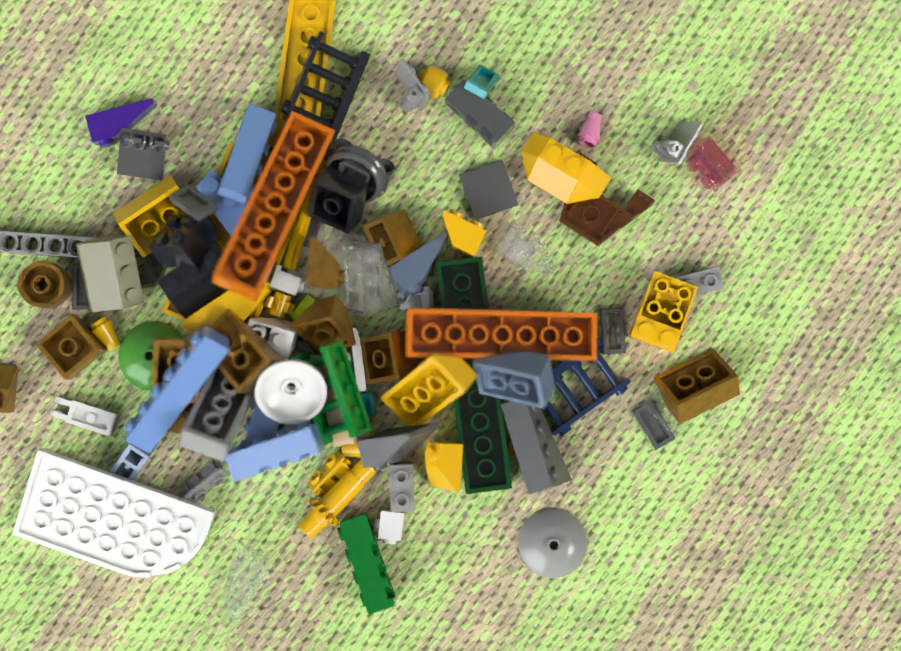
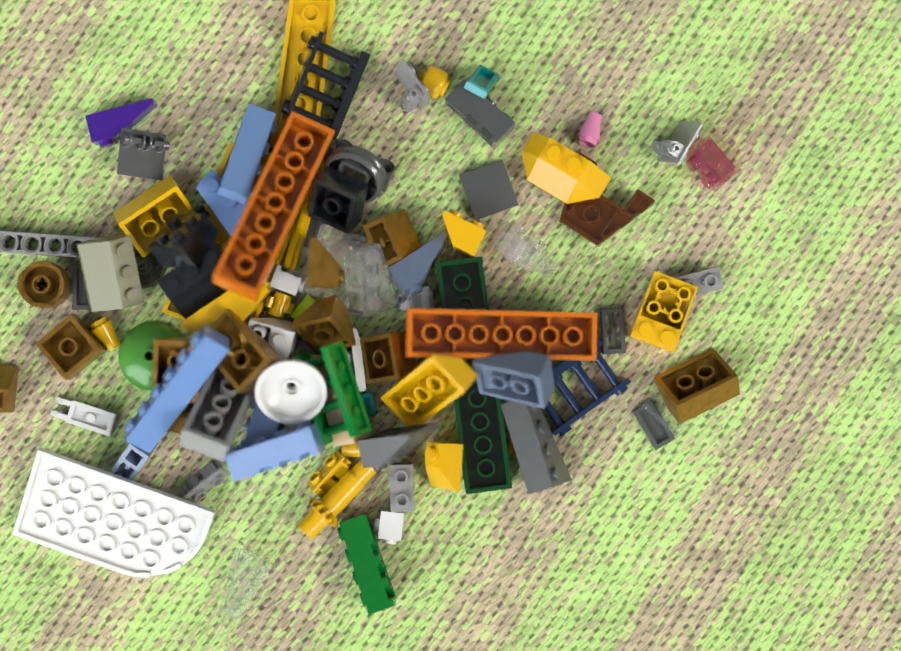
dark grey tile [169,185,217,221] -> none
light grey dish [518,509,587,578] -> none

